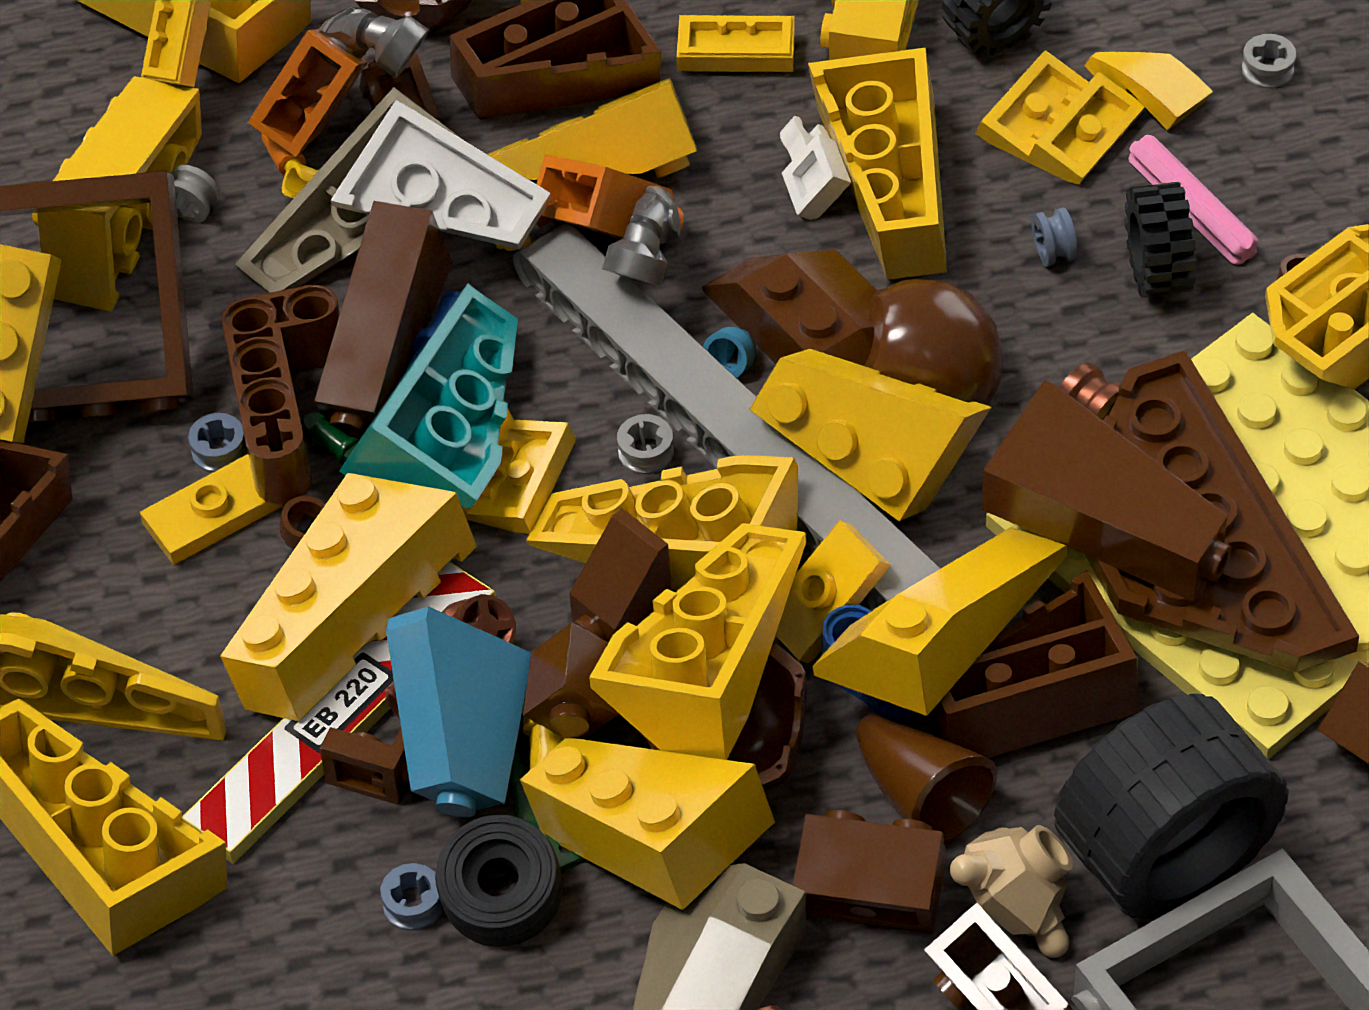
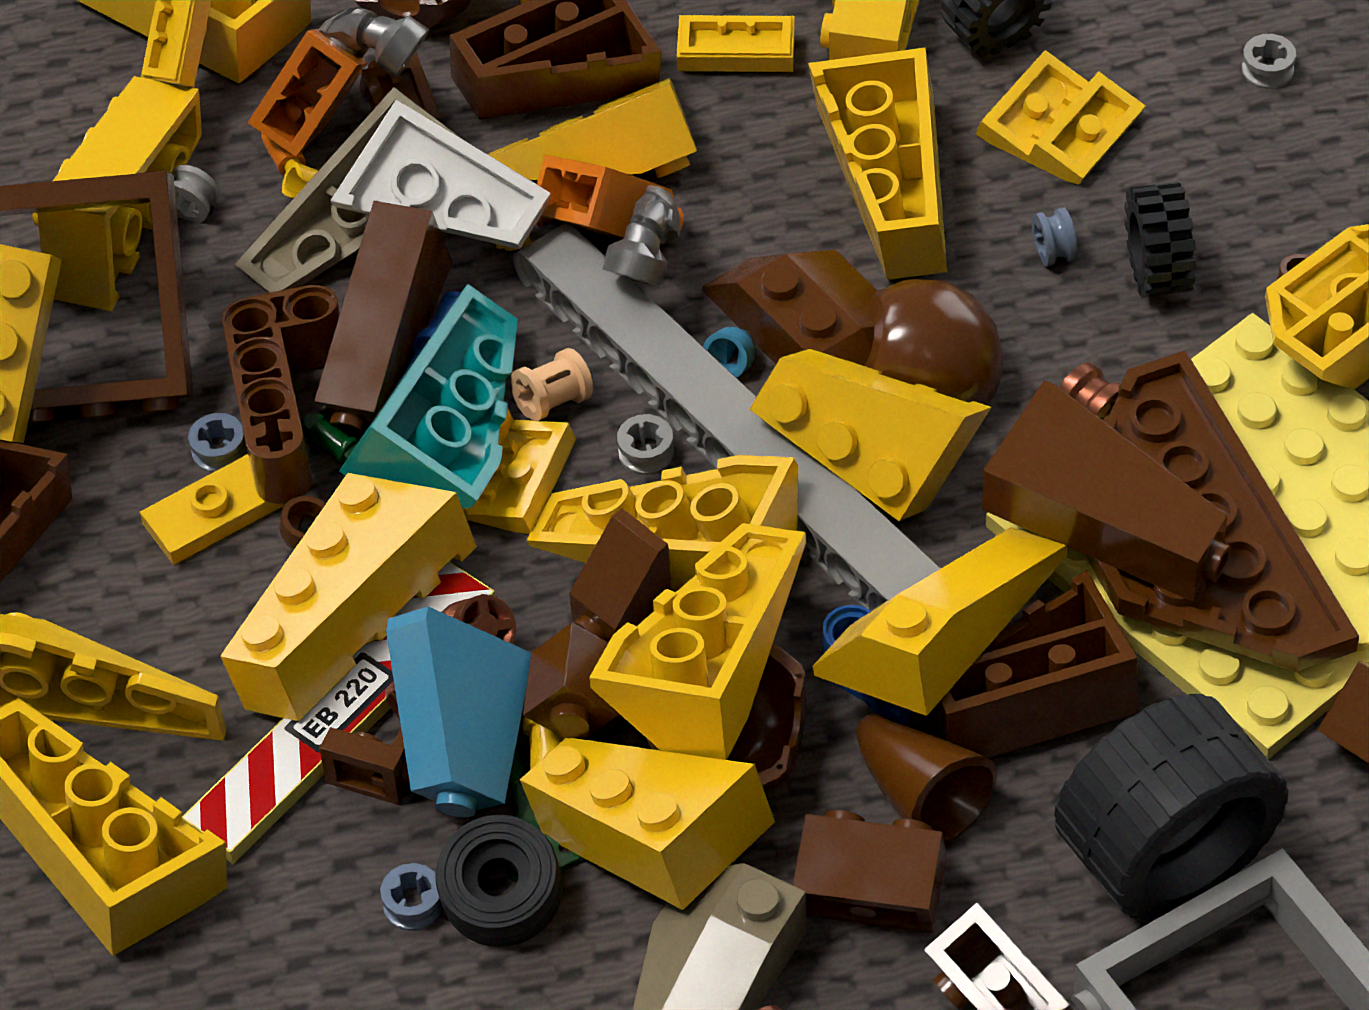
yellow plate [775,520,891,663] -> none
white plate [780,116,851,220] -> none
tan rock [950,825,1073,958] -> none
yellow slope [1084,52,1213,131] -> none
bright pink axle [1129,135,1259,265] -> none
none -> light nougat bush [510,348,593,421]

